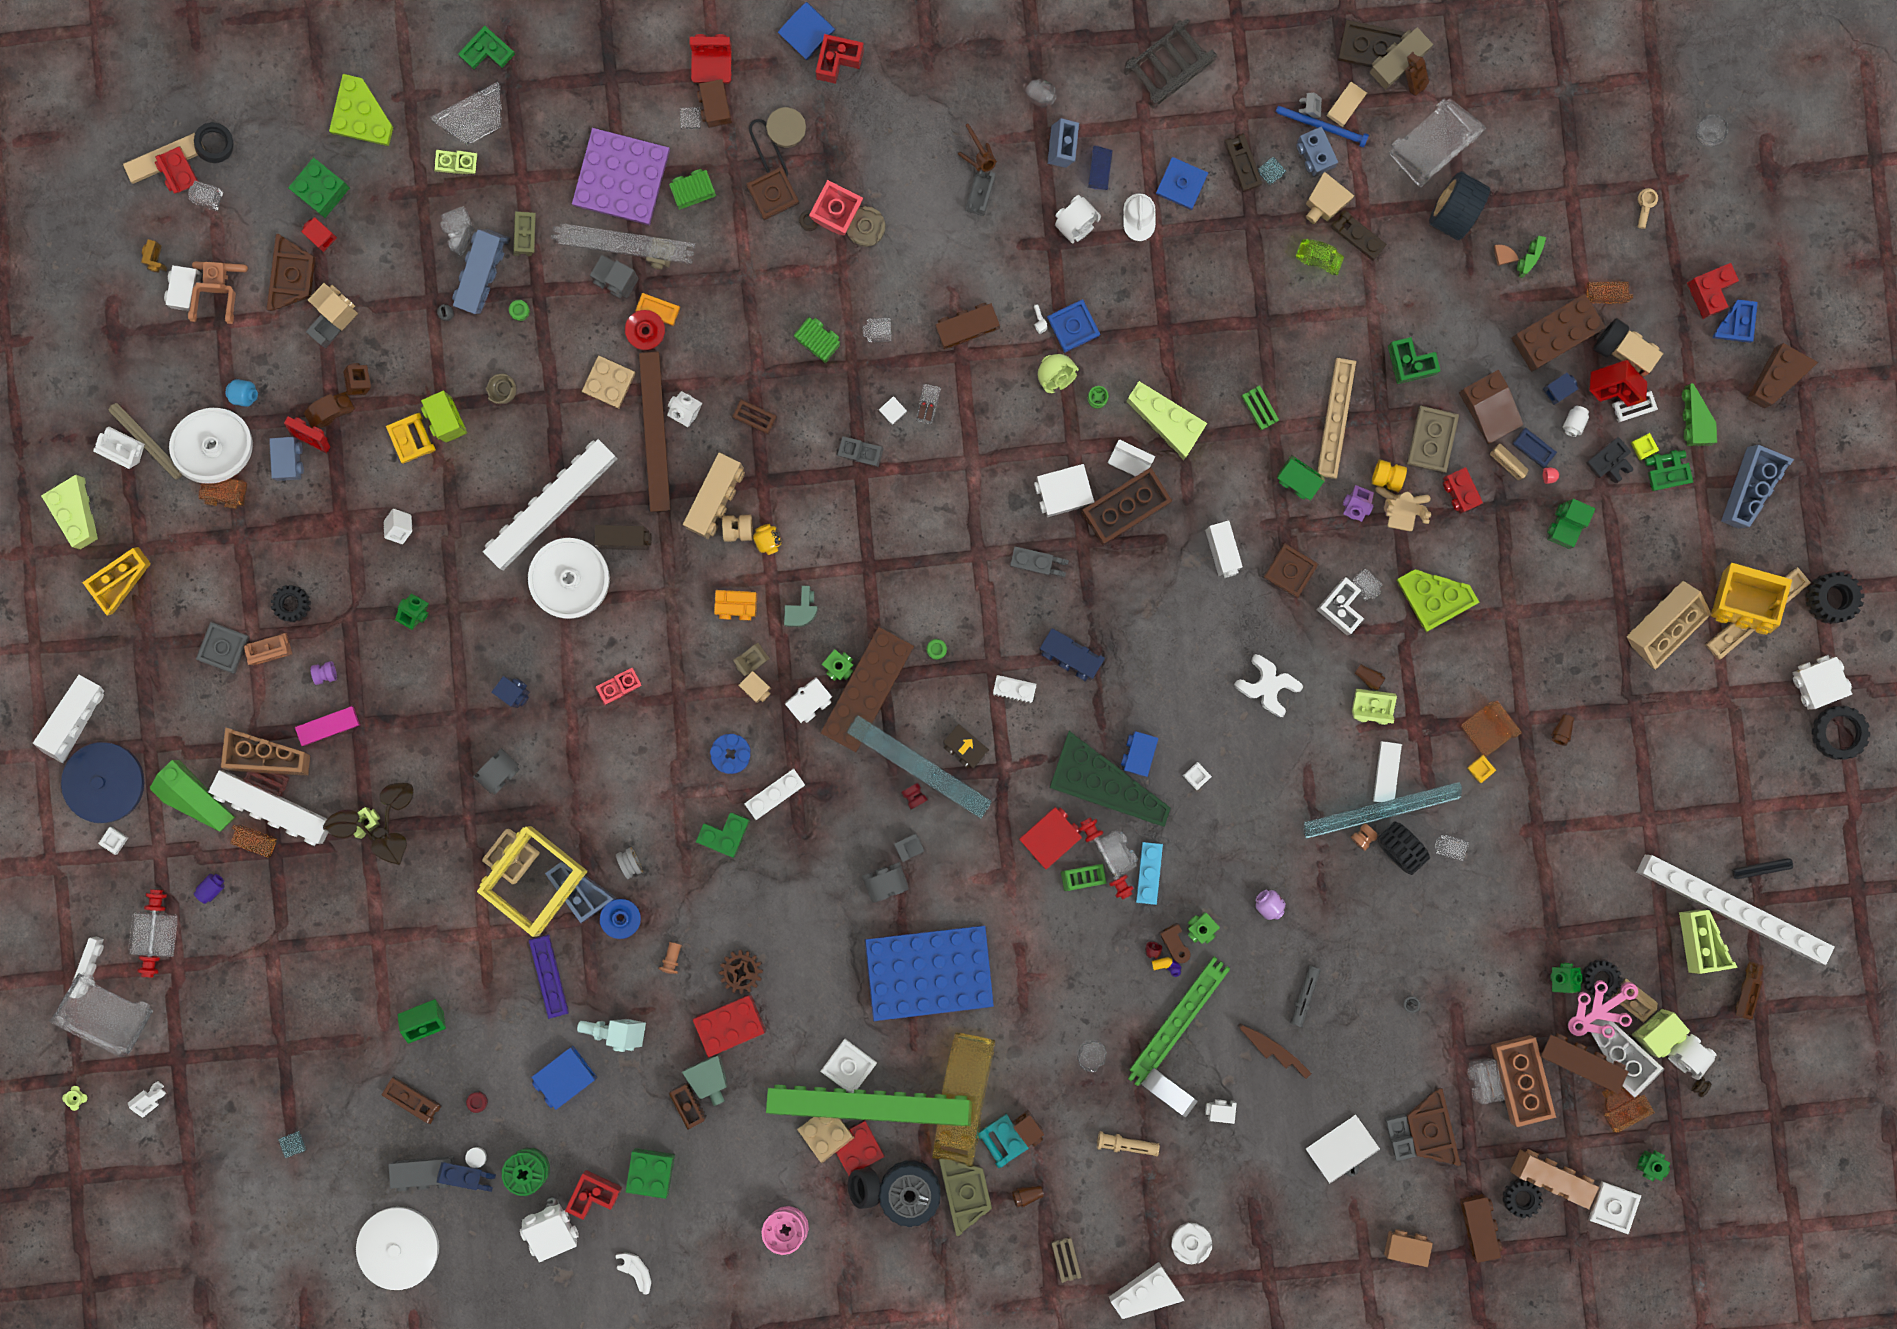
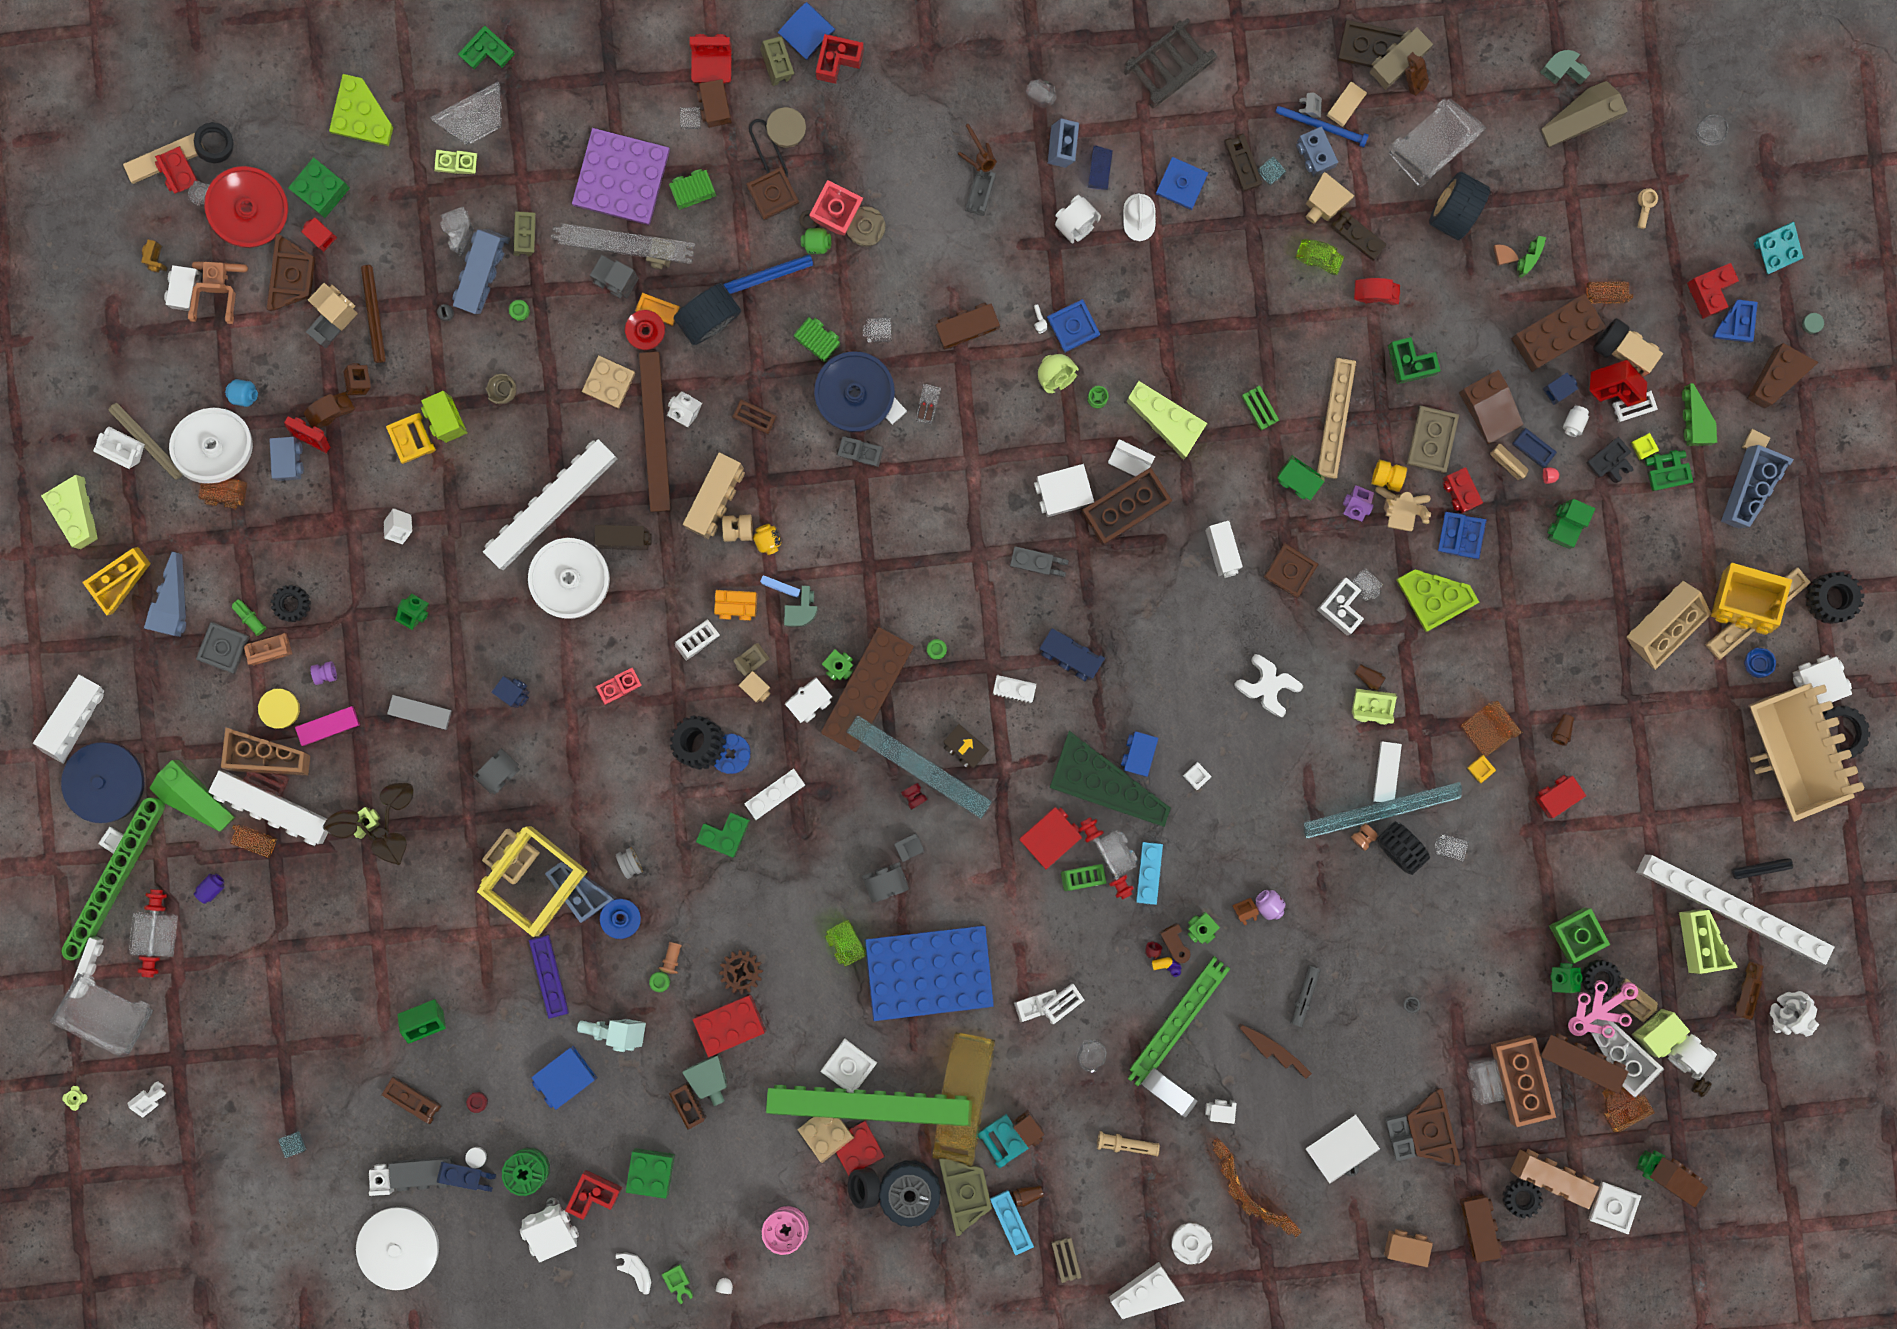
none -> bright green beam [62,798,165,960]
none -> sand blue wedge [144,552,186,637]
none -> red dish [205,166,288,248]
none -> bright green axle [232,599,267,636]
none -> light yellow tile [258,689,300,729]
none -> reddish brown axle [361,265,386,363]
none -> white brick [369,1164,394,1196]
none -> light grey tile [387,695,452,730]
none -> bright green tile [649,971,670,992]
none -> bright green plate [662,1264,693,1304]
none -> black tyre [670,715,726,770]
none -> black wheel [674,283,741,345]
none -> white slope [675,619,720,661]
none -> white hinge [716,1278,733,1294]
none -> blue axle [723,255,813,294]
none -> olive hinge [760,36,794,86]
none -> light blue tile [760,575,802,598]
none -> bright green head [801,228,831,254]
none -> dark blue dish [814,352,895,432]
none -> clear neon green brick [825,919,866,967]
none -> medium azure plate [990,1190,1034,1256]
none -> white slope [1014,990,1061,1022]
none -> white tile [1040,984,1084,1024]
none -> clear orange piece [1212,1137,1302,1237]
none -> dark orange tile [1232,898,1259,925]
none -> red brick [1354,278,1400,305]
none -> blue slope [1438,512,1487,559]
none -> red brick [1535,775,1586,818]
none -> sand green brick [1540,50,1590,85]
none -> dark tan wedge [1541,81,1628,148]
none -> bright green brick [1549,907,1610,963]
none -> reddish brown brick [1650,1157,1708,1208]
none -> tan tile [1742,429,1770,449]
none -> blue hair [1744,647,1776,678]
none -> tan piece [1748,683,1864,822]
none -> teal hinge [1754,222,1803,274]
none -> white piece [1770,991,1819,1037]
none -> sand green tile [1802,313,1824,334]

